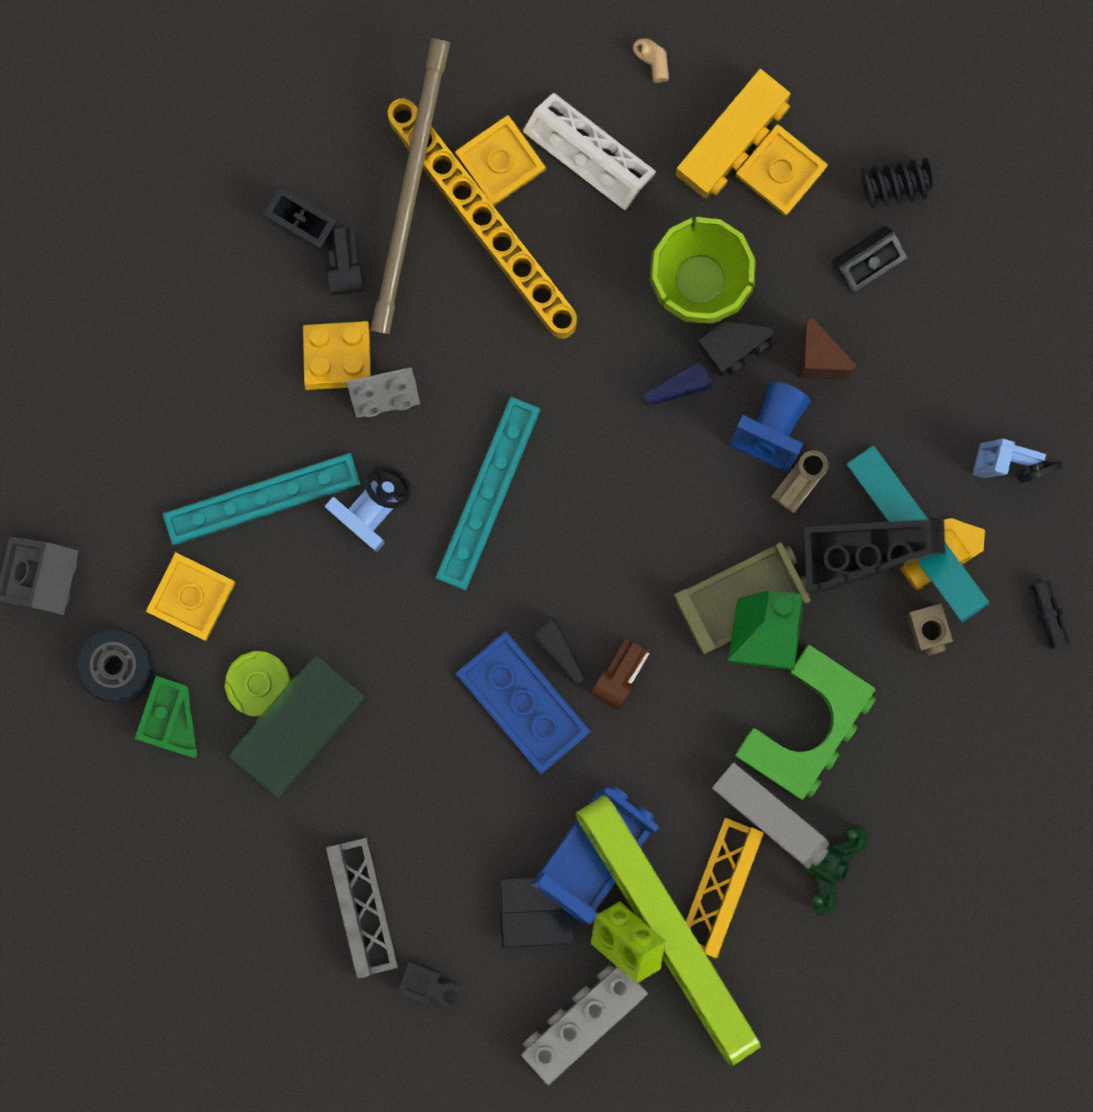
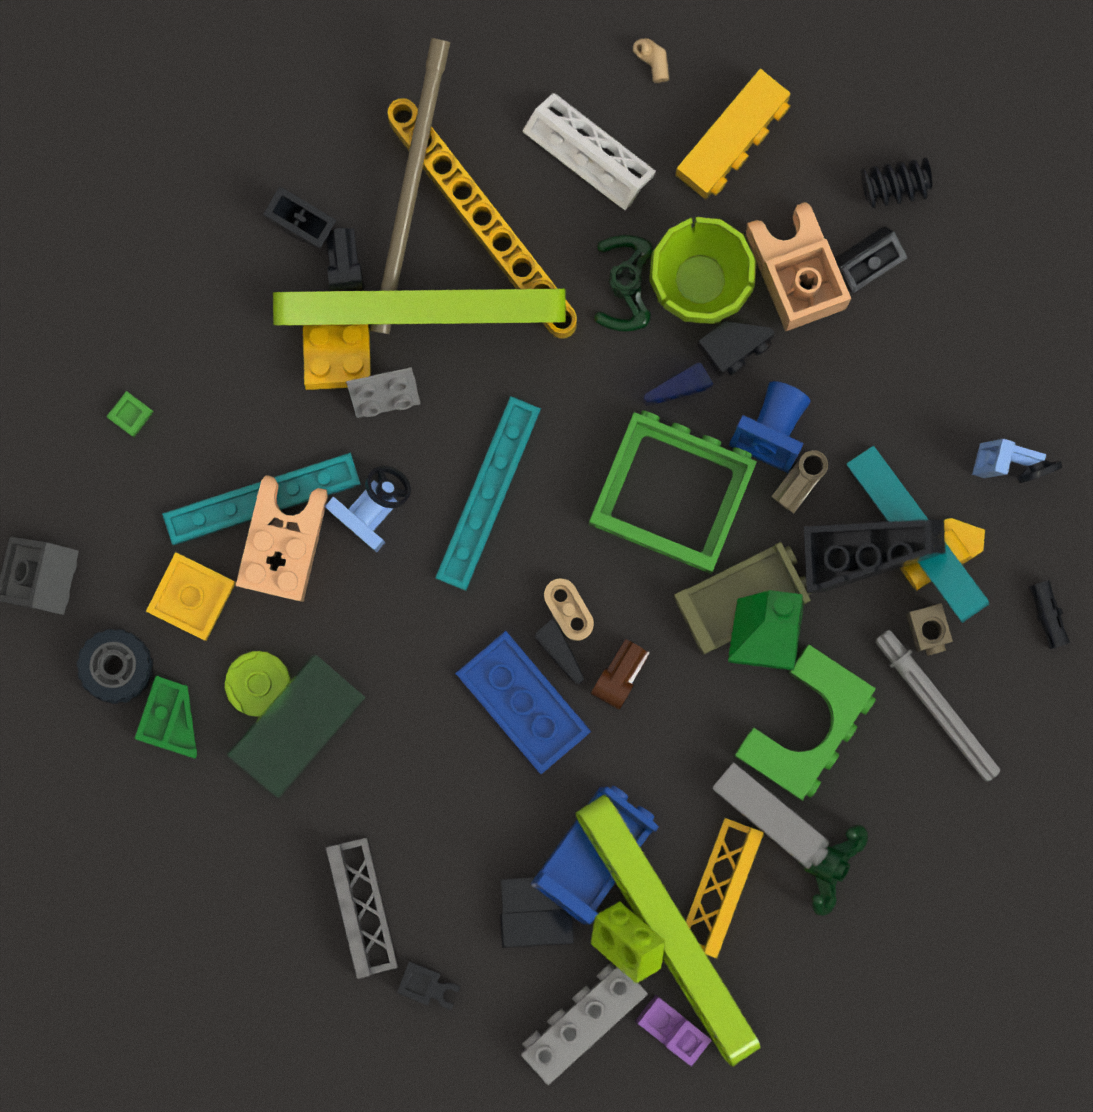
yellow plate [455,115,546,206] -> none
yellow plate [735,124,828,217] -> none
reddish brown slope [799,317,857,380] -> none
none -> bright green tile [106,391,154,438]
none -> light nougat brick [236,475,328,602]
none -> lime beam [273,289,566,325]
none -> tan plate [544,578,594,641]
none -> bright green piece [589,410,757,574]
none -> dark green piece [594,235,653,332]
none -> medium lavender slope [635,995,712,1066]
none -> light nougat brick [746,202,851,332]
none -> light grey axle [876,630,1000,782]

